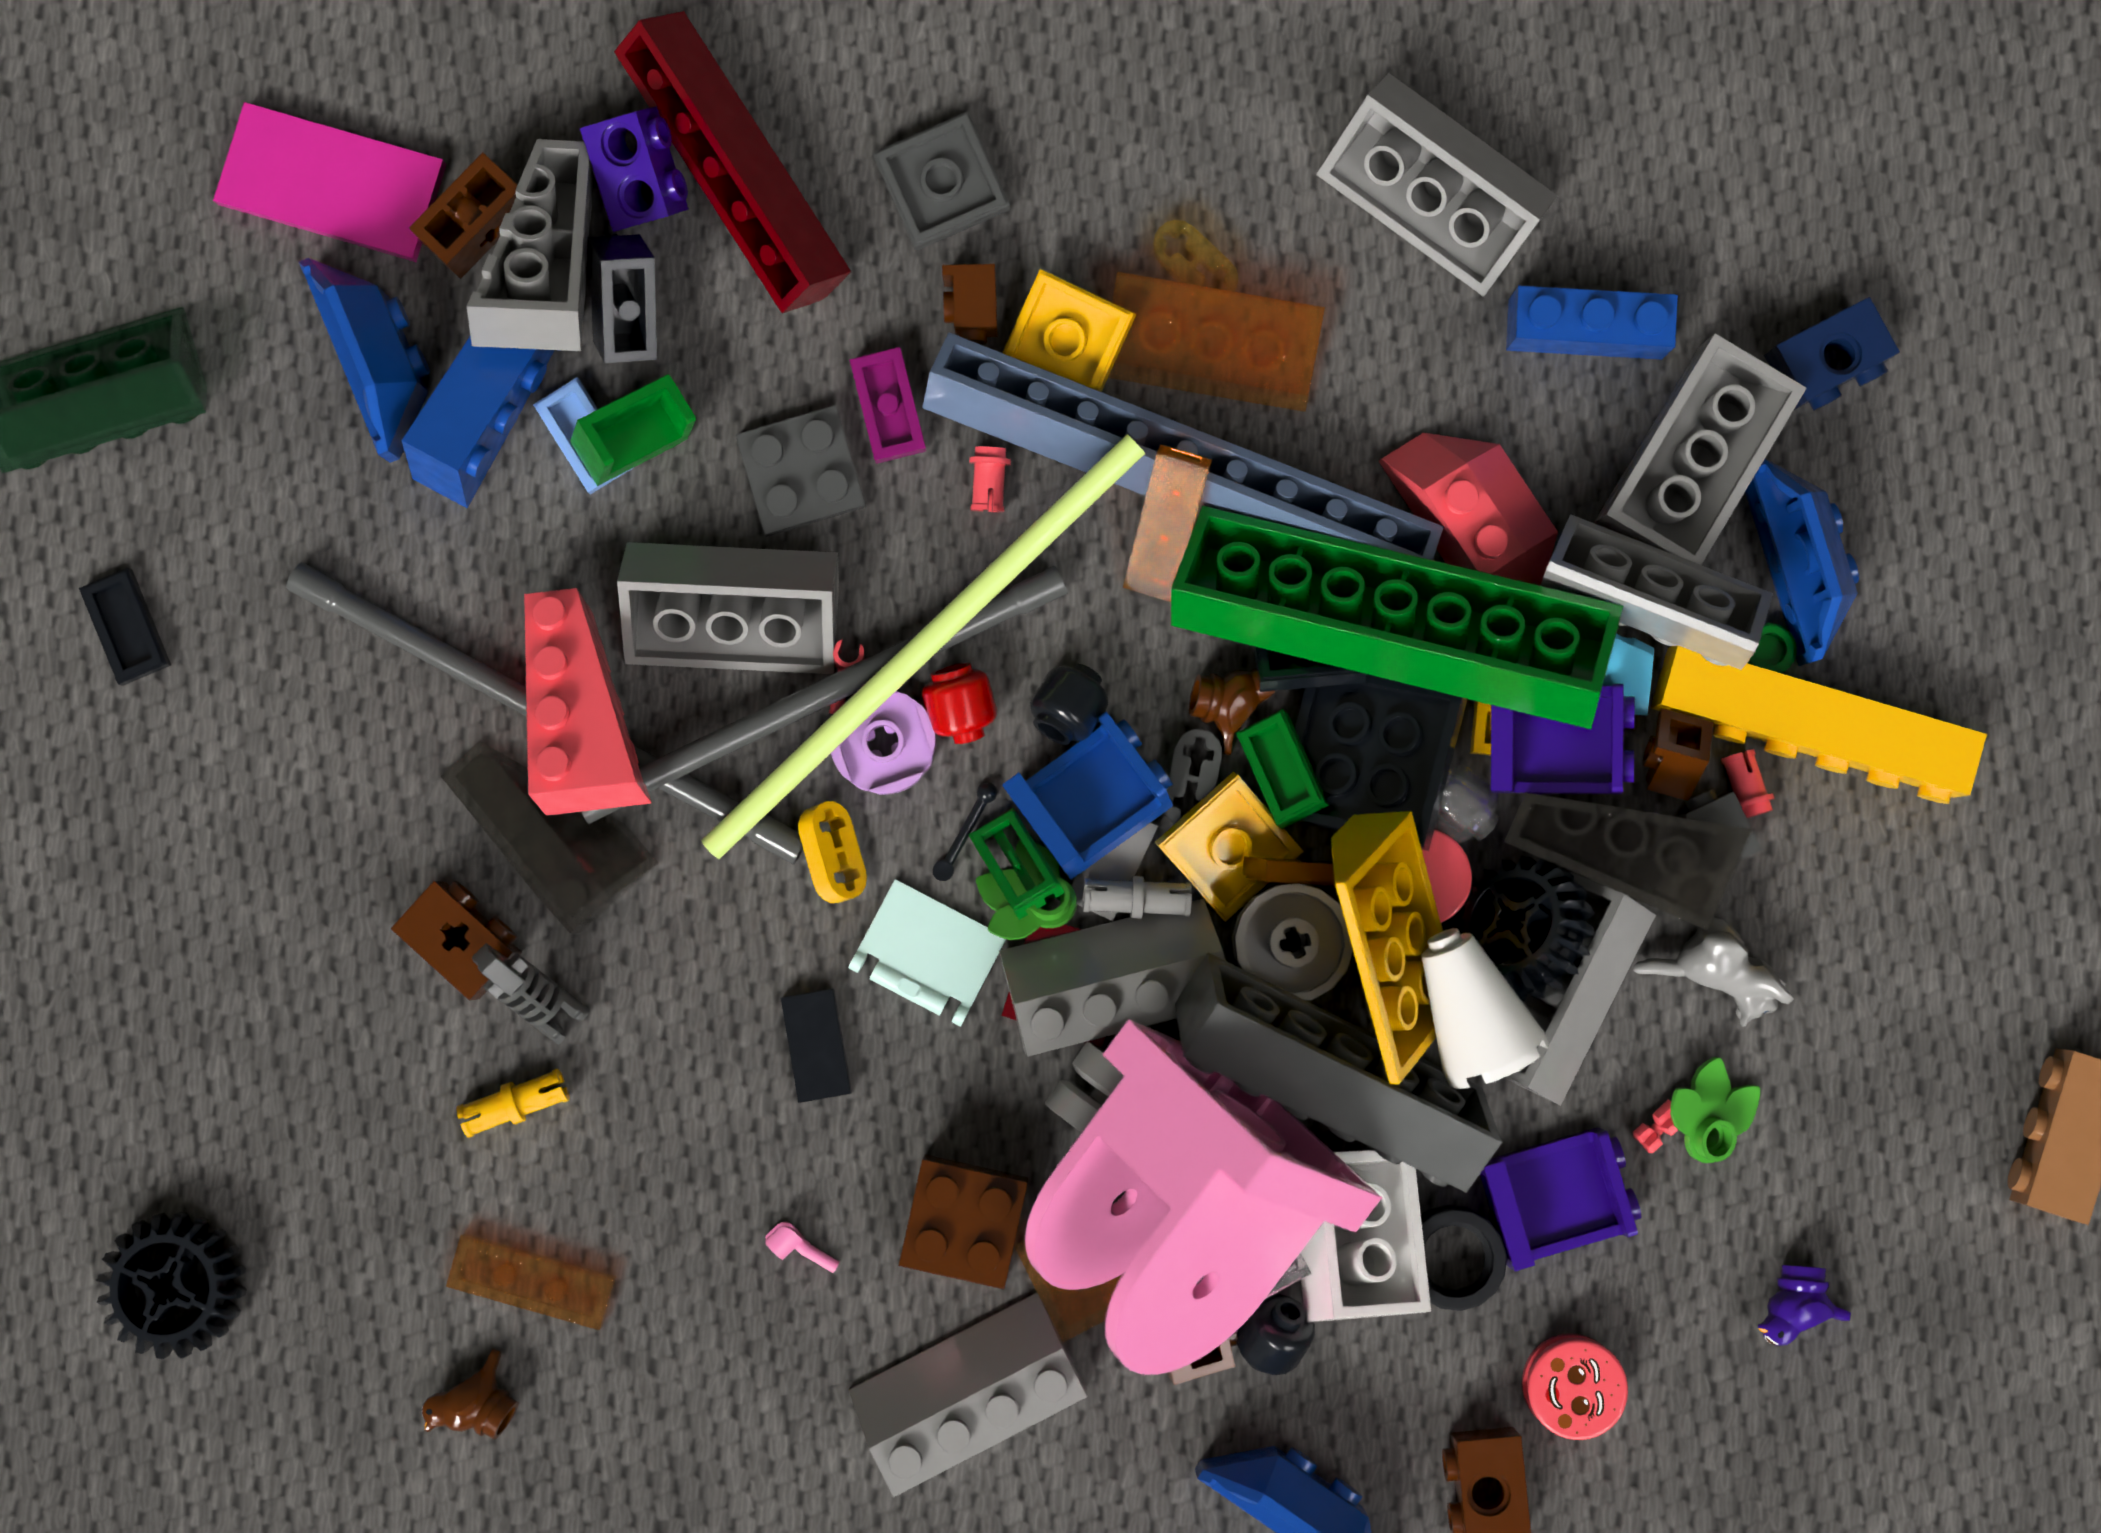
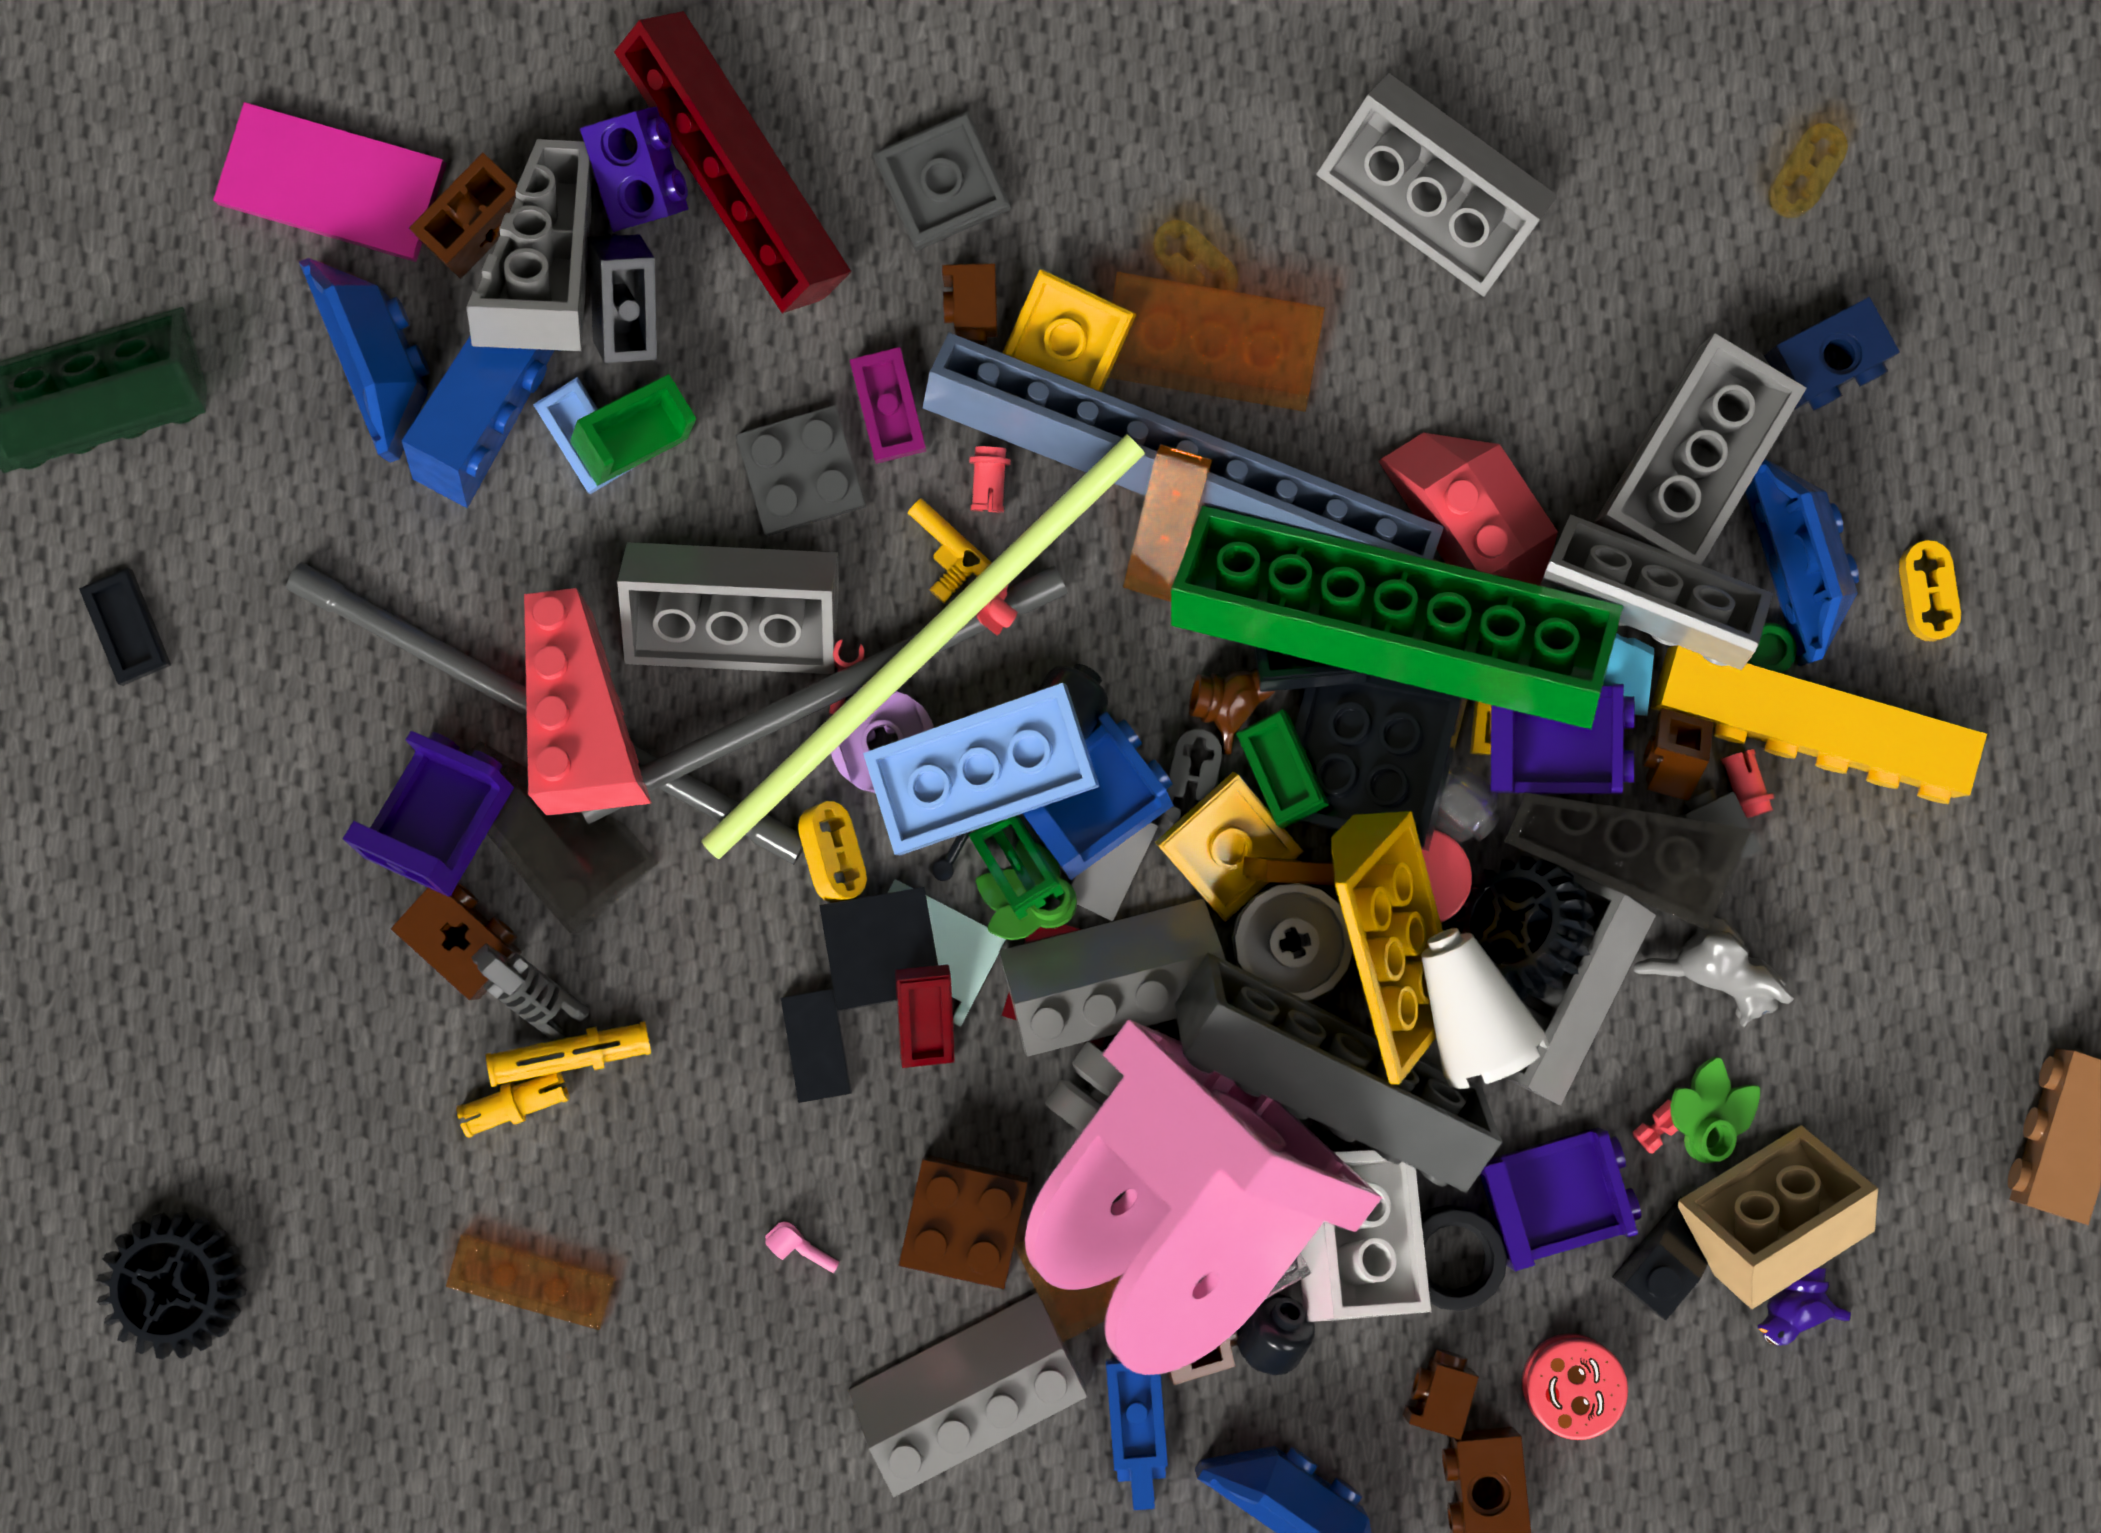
reddish brown animal [422,1348,519,1440] -> none
red head [922,663,997,744] -> none
light grey pin [1083,876,1192,919] -> none
blue brick [1506,285,1678,360] -> none
none -> dark purple panel [343,731,514,897]
none -> yellow pin [485,1021,651,1087]
none -> black tile [819,887,938,1012]
none -> light blue plate [863,683,1100,856]
none -> dark red tile [895,964,955,1068]
none -> yellow hose [908,498,992,603]
none -> coral hand [977,584,1018,636]
none -> blue hinge [1106,1358,1168,1510]
none -> reddish brown brick [1403,1349,1479,1440]
none -> black slope [1612,1196,1708,1321]
none -> tan slope [1678,1125,1878,1309]
none -> clear yellow beam [1768,123,1848,218]
none -> yellow beam [1899,540,1961,641]

